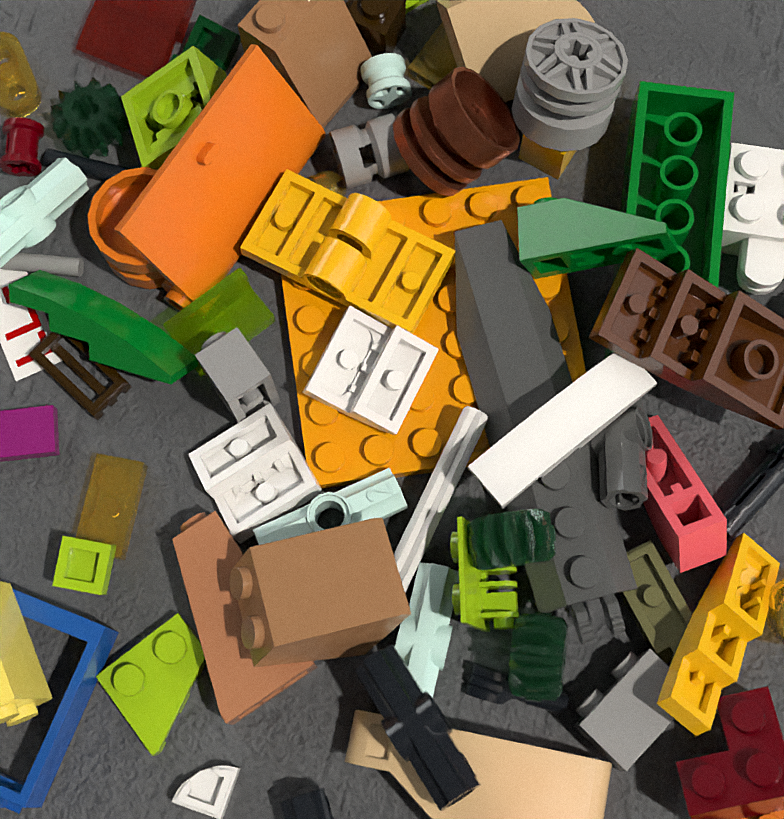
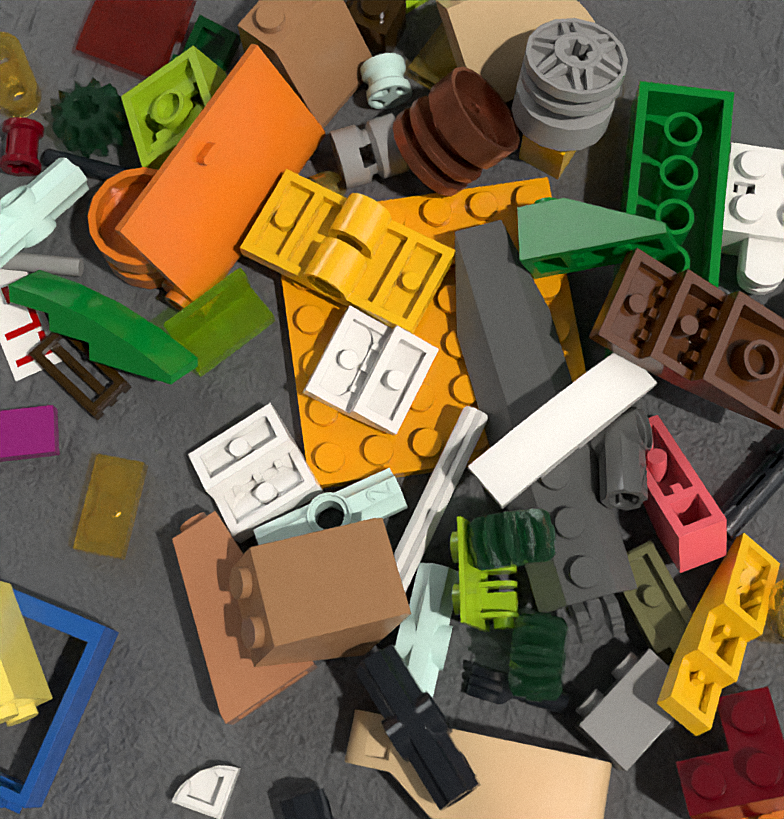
lime tile [52,536,117,595] -> none
lime wing [96,613,206,756] -> none
light grey brick [195,327,281,423] -> none

